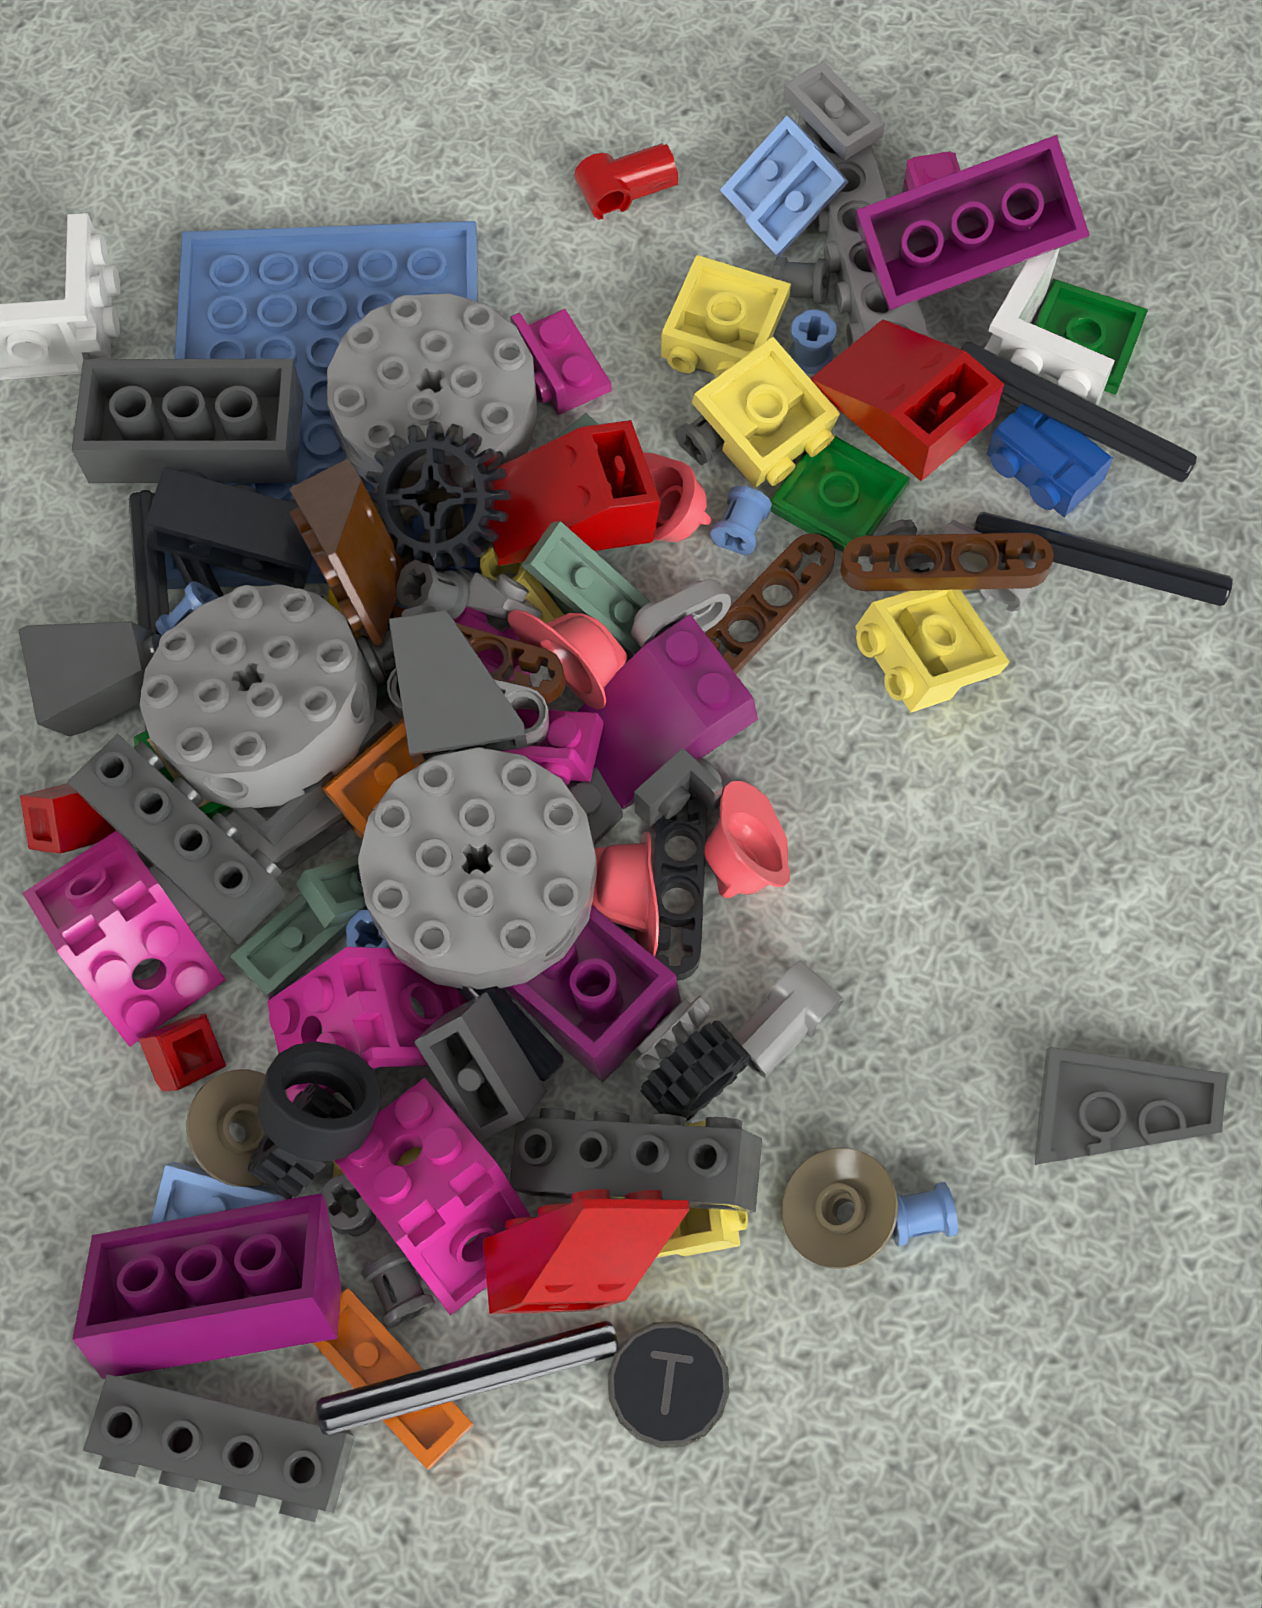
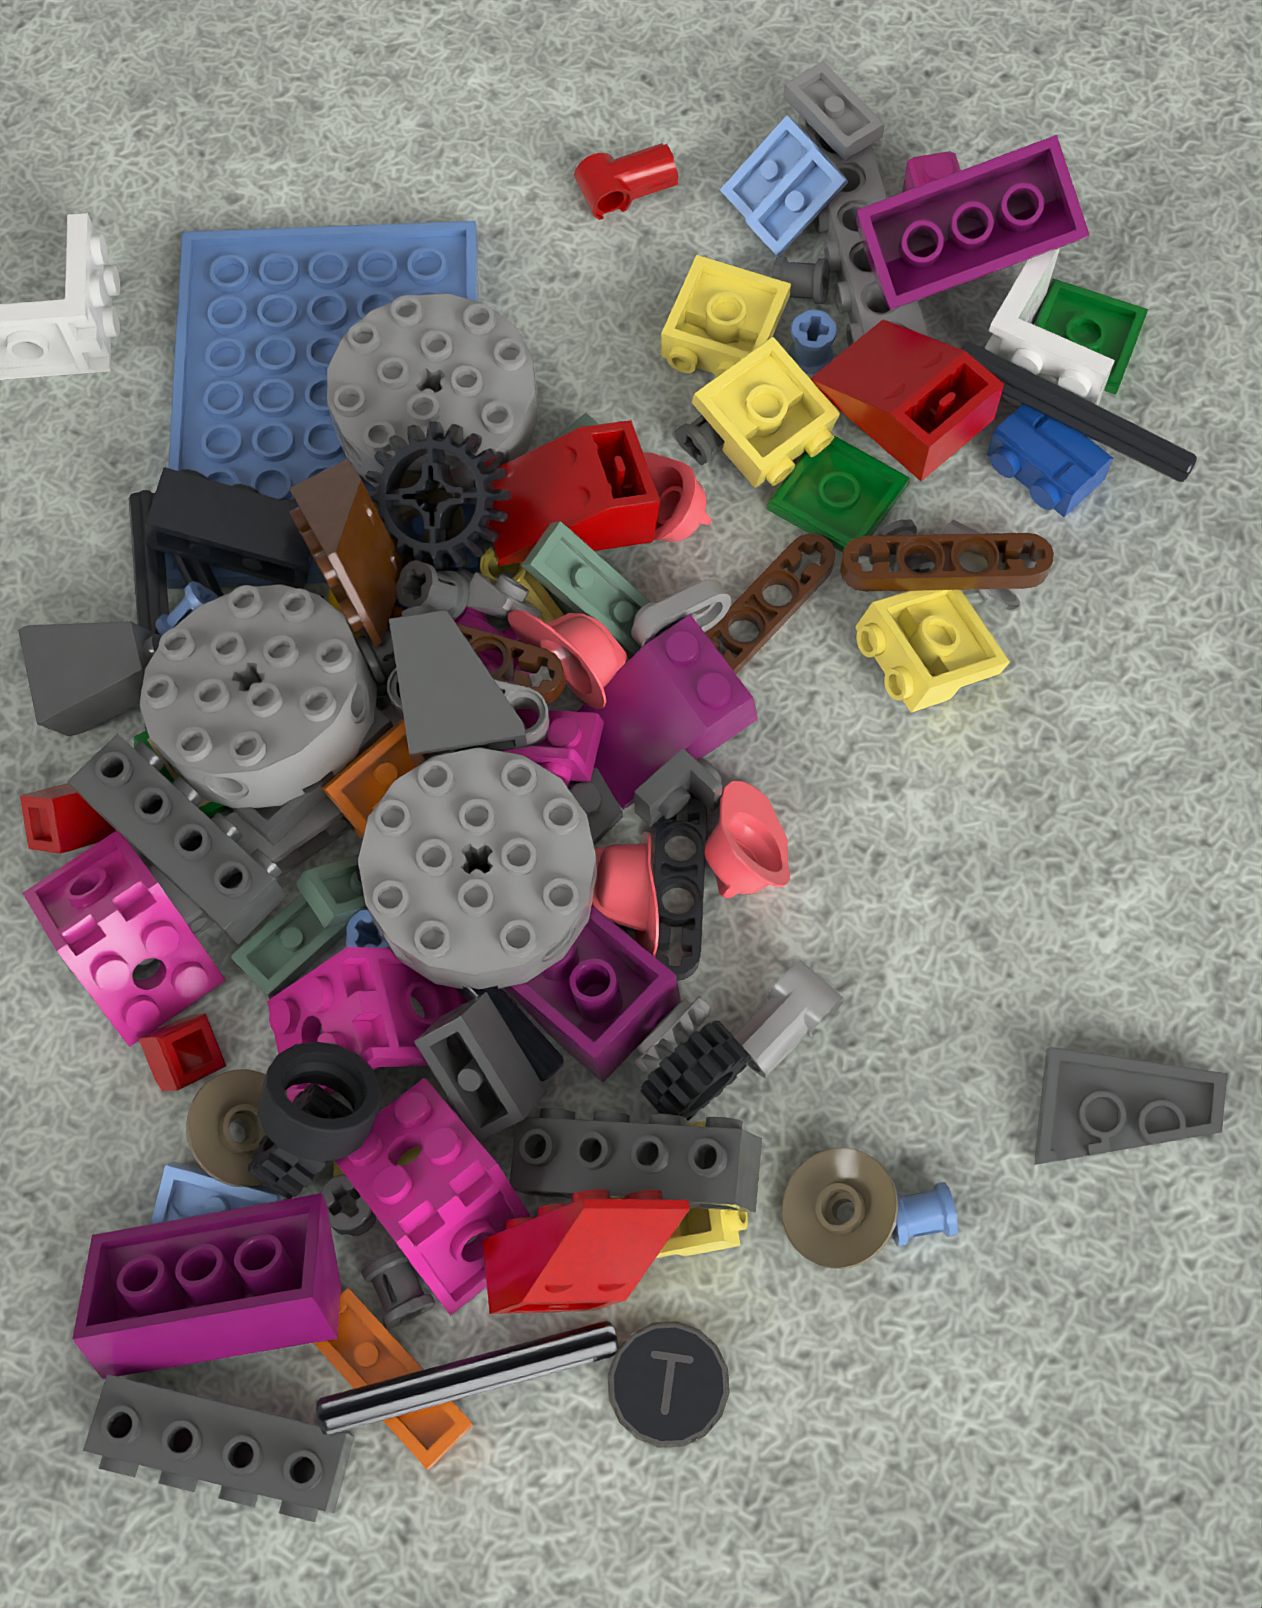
dark grey brick [72,359,304,483] -> none
dark pink bracket [510,309,612,415] -> none
medium blue bush [710,486,772,556] -> none
black axle [973,512,1233,606] -> none

